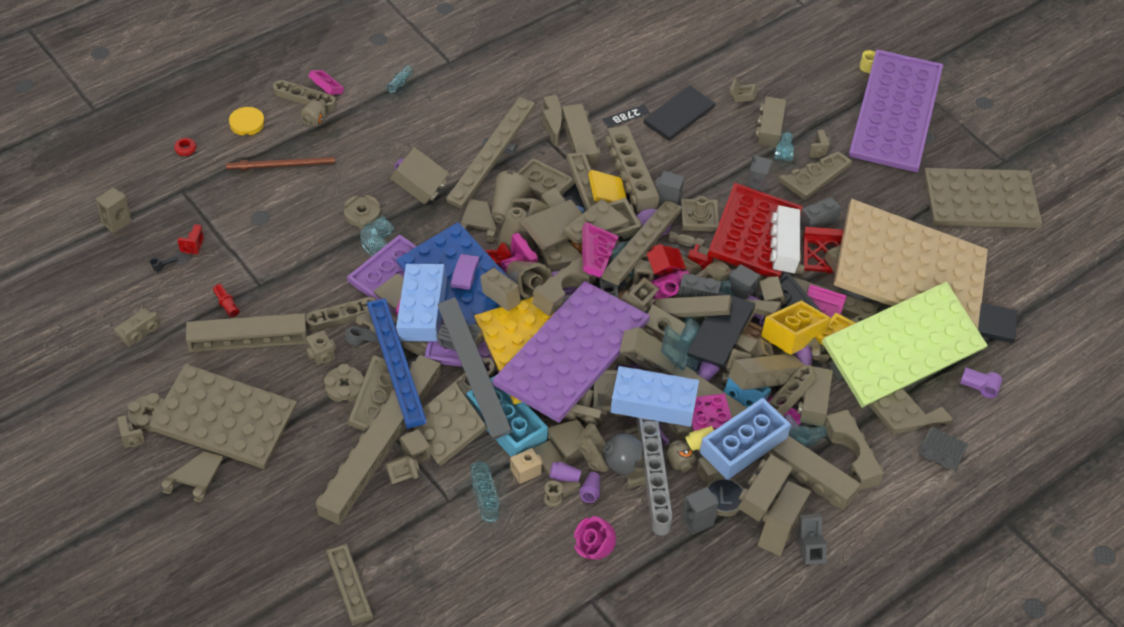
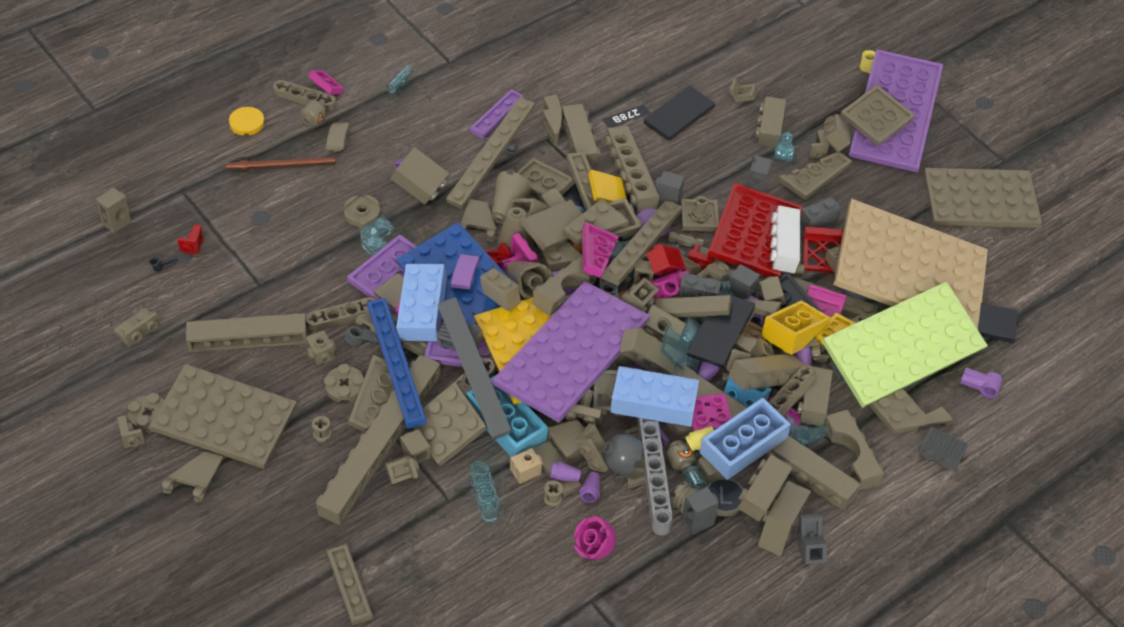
red piece [174,138,197,156] -> none
red axle [213,283,240,318] -> none
none -> dark tan bush [312,416,331,442]
none -> dark tan slope [326,123,351,152]
none -> medium lavender tile [470,89,525,140]
none -> dark tan wheel [670,481,699,514]
none -> clear light blue bush [682,466,707,490]
none -> dark tan brick [824,114,850,152]
none -> dark tan plate [840,85,915,147]

